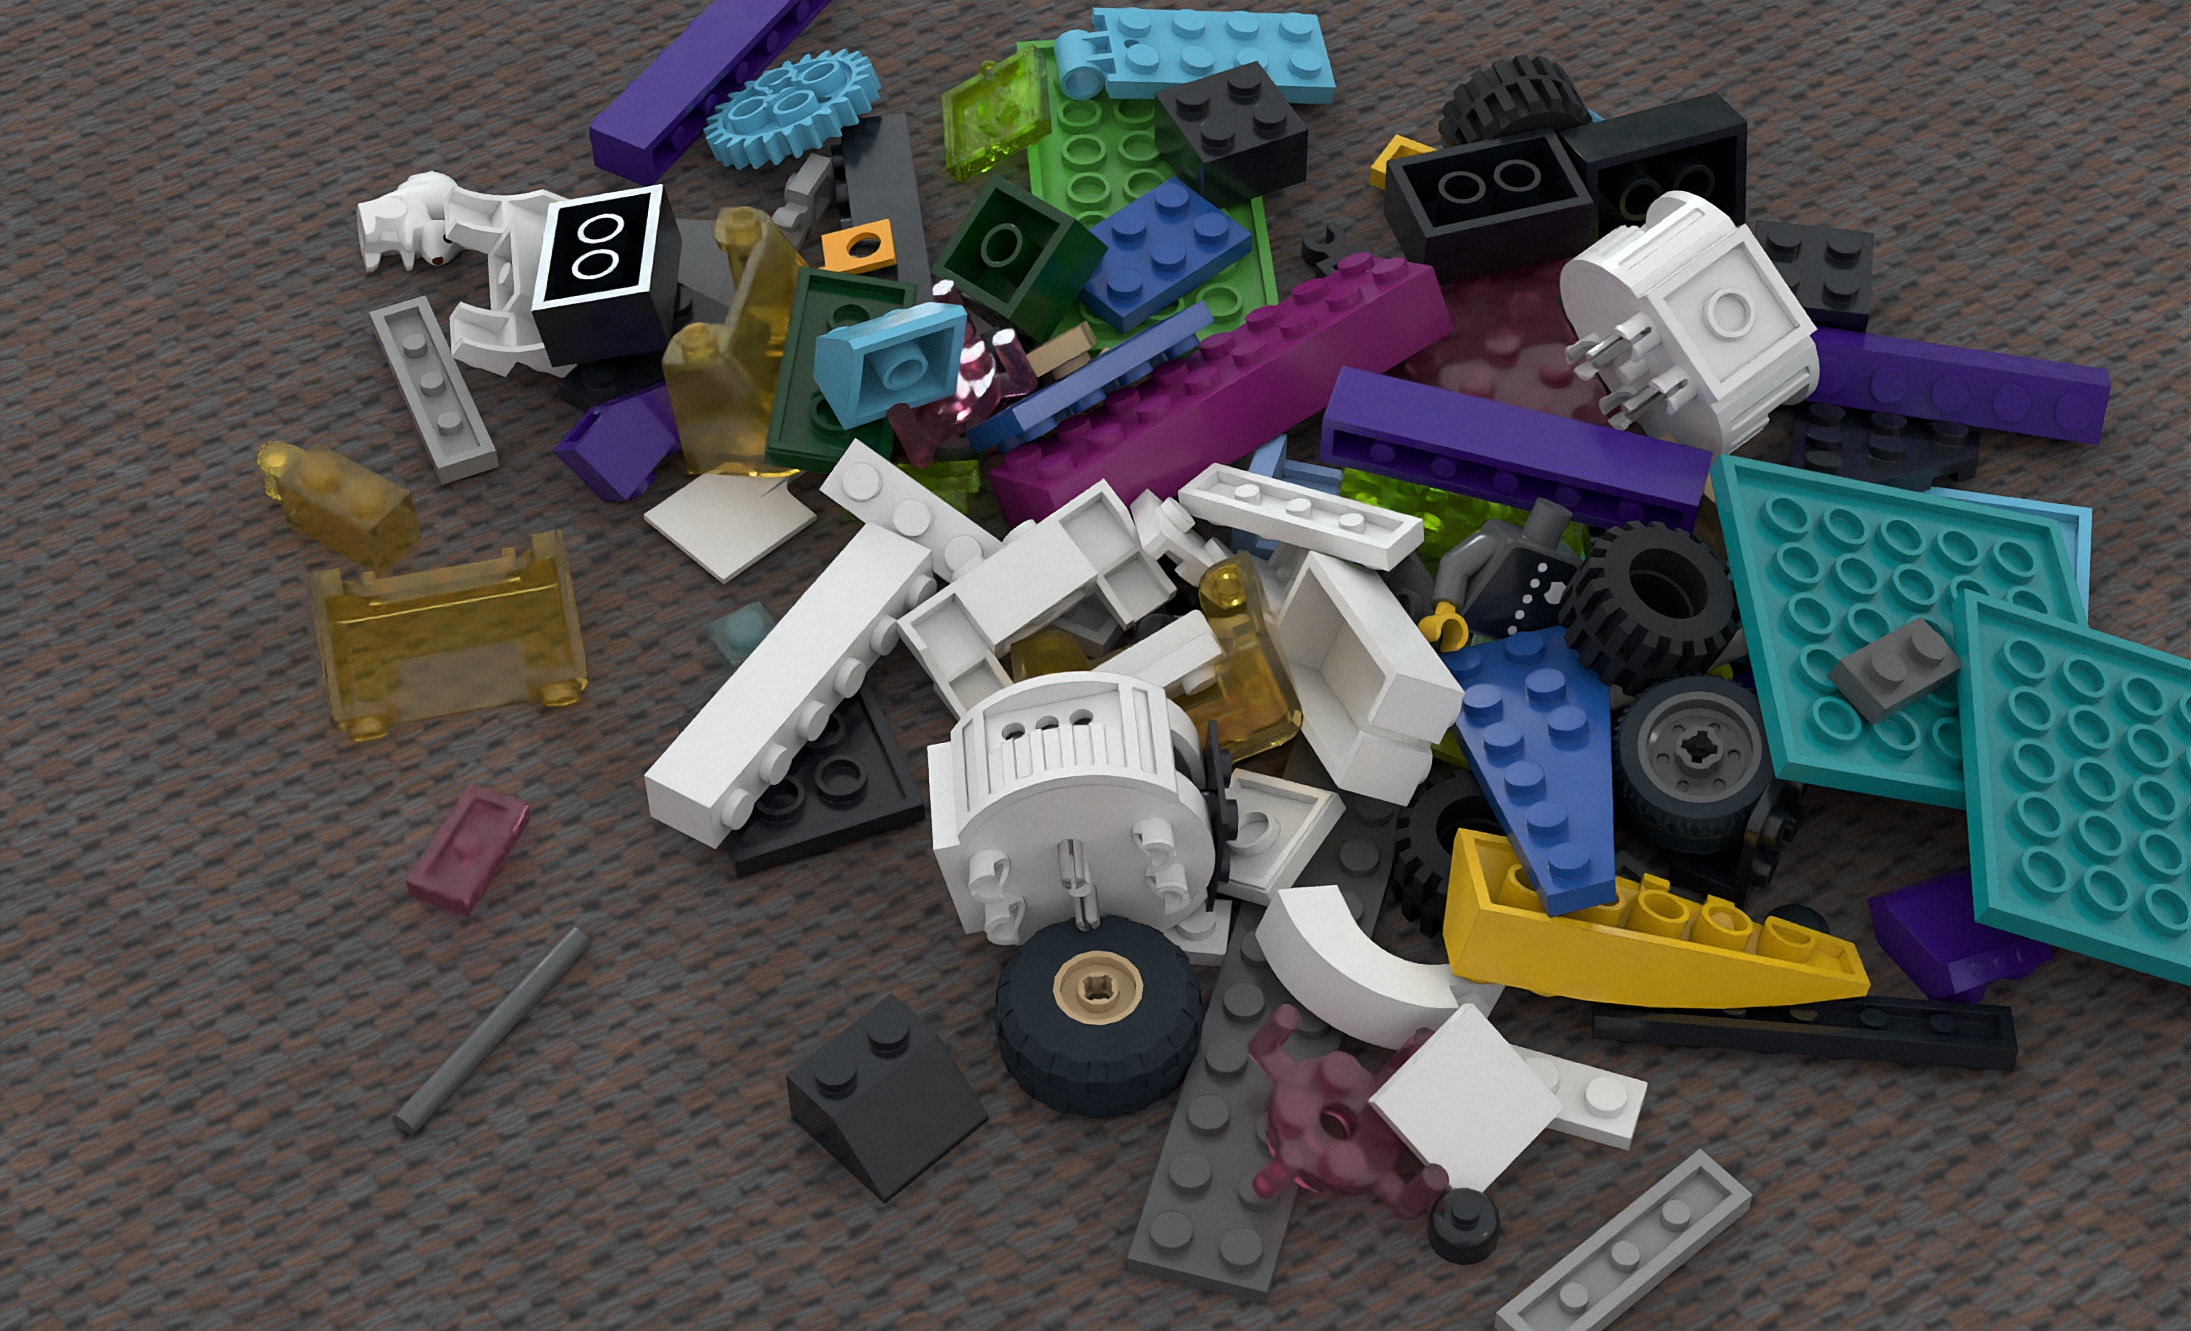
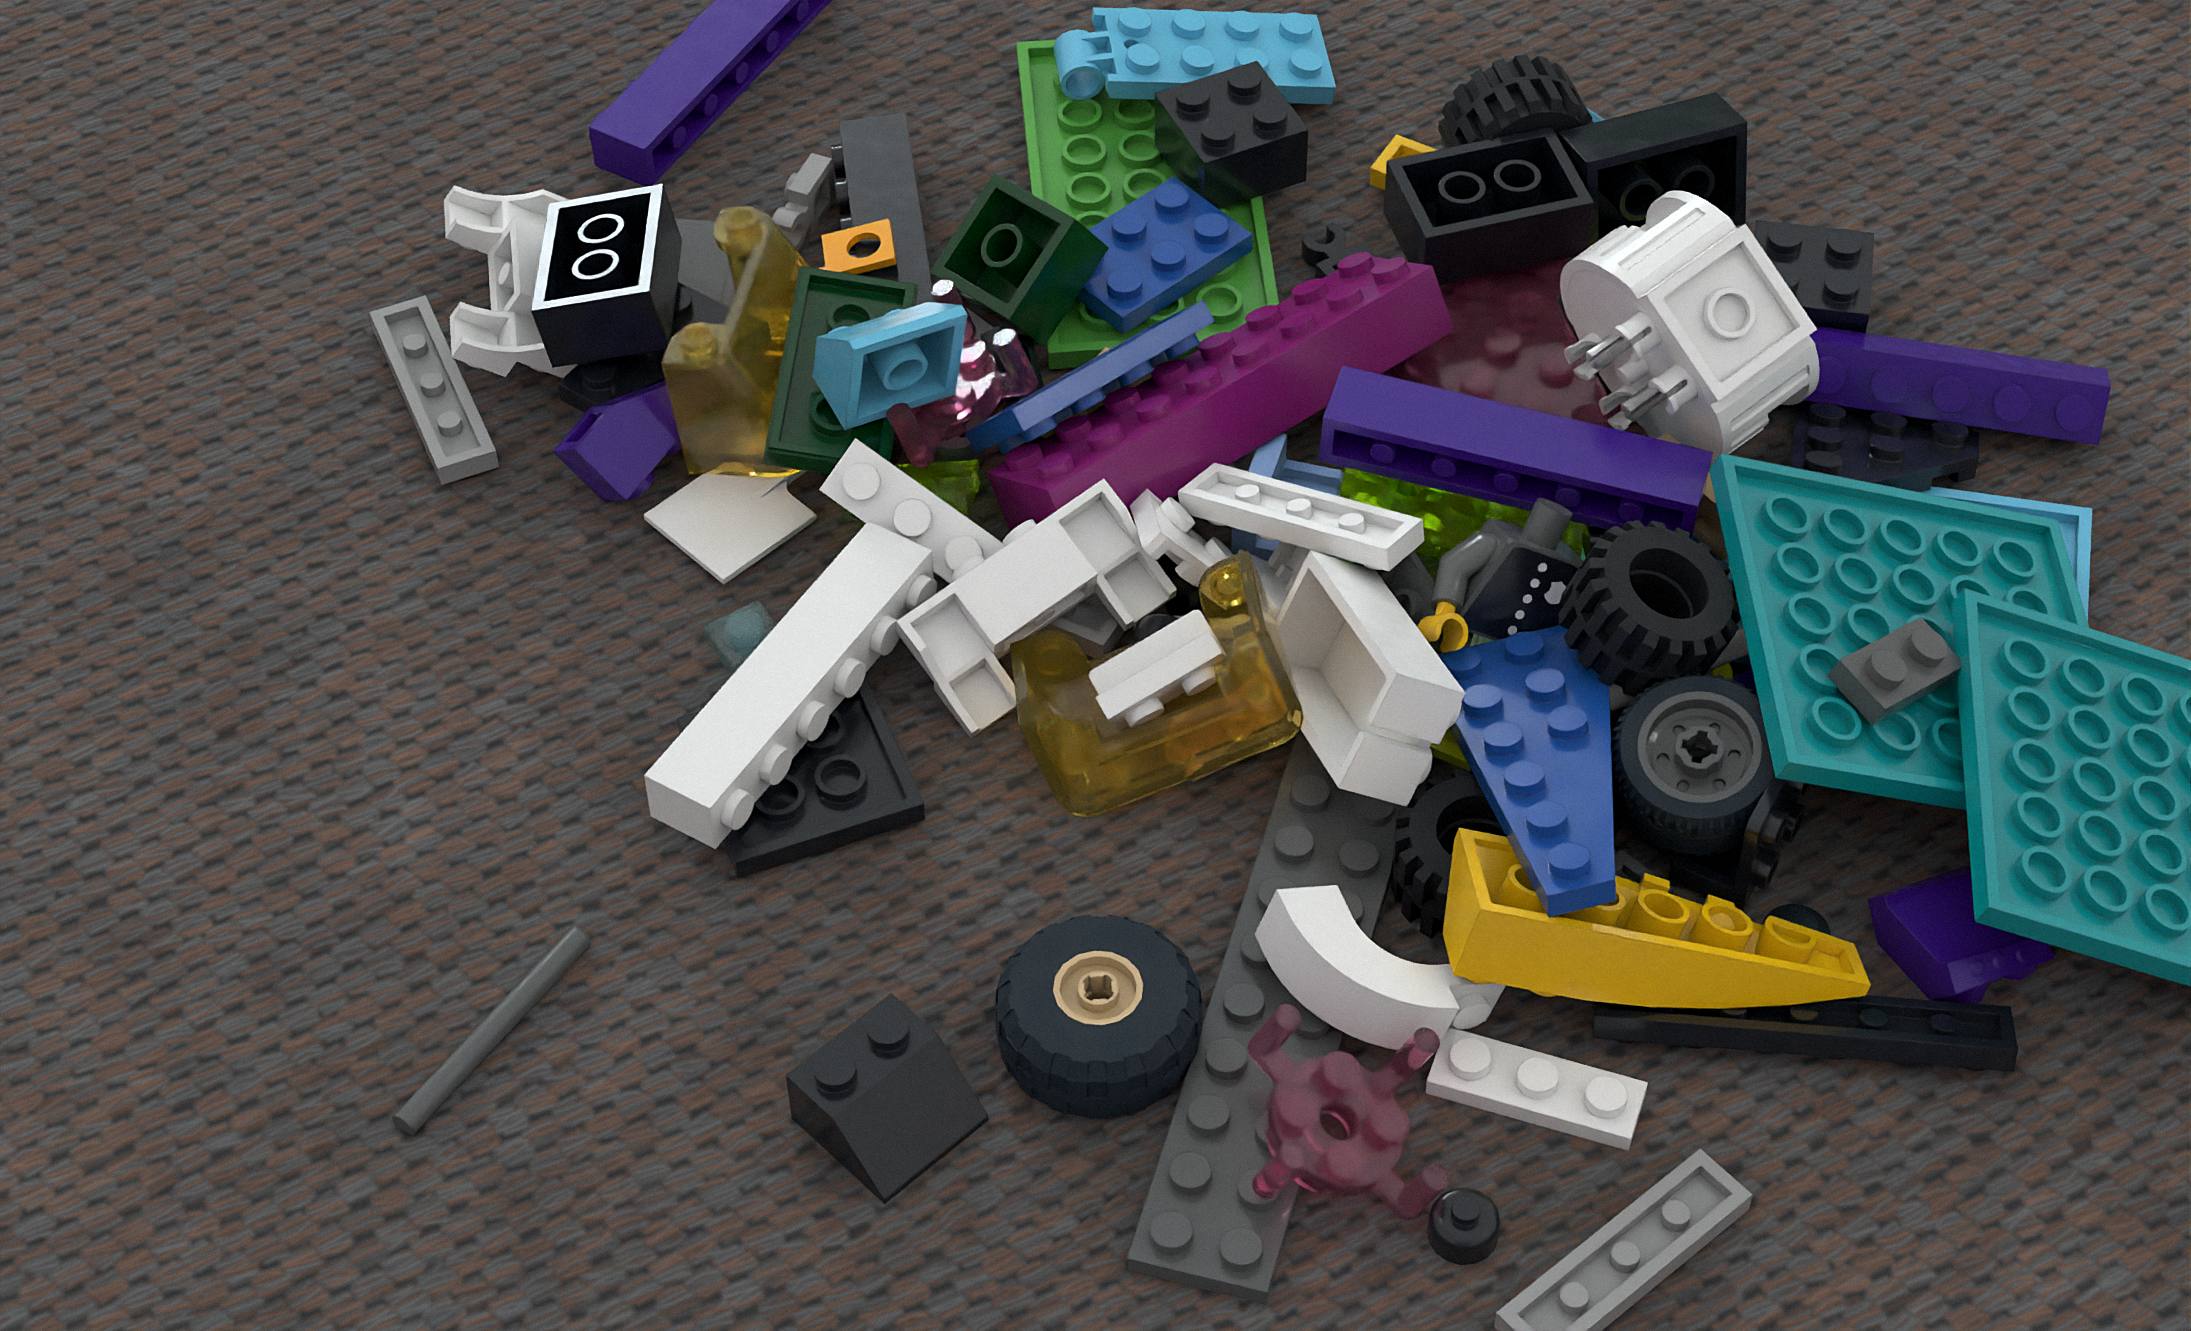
clear yellow hinge [255,440,421,577] -> none
clear yellow windscreen [307,529,591,741] -> none
white animal [357,171,466,272] -> none
clear pink plate [406,783,531,917] -> none
medium azure gear [703,49,881,170] -> none
white piece [927,671,1239,946] -> none
clear neon green plate [942,44,1052,182] -> none
tan plate [1026,321,1097,380] -> none
white plate [1163,899,1232,966] -> none
white tile [1217,768,1346,907] -> none
white tile [1367,1003,1565,1192] -> none

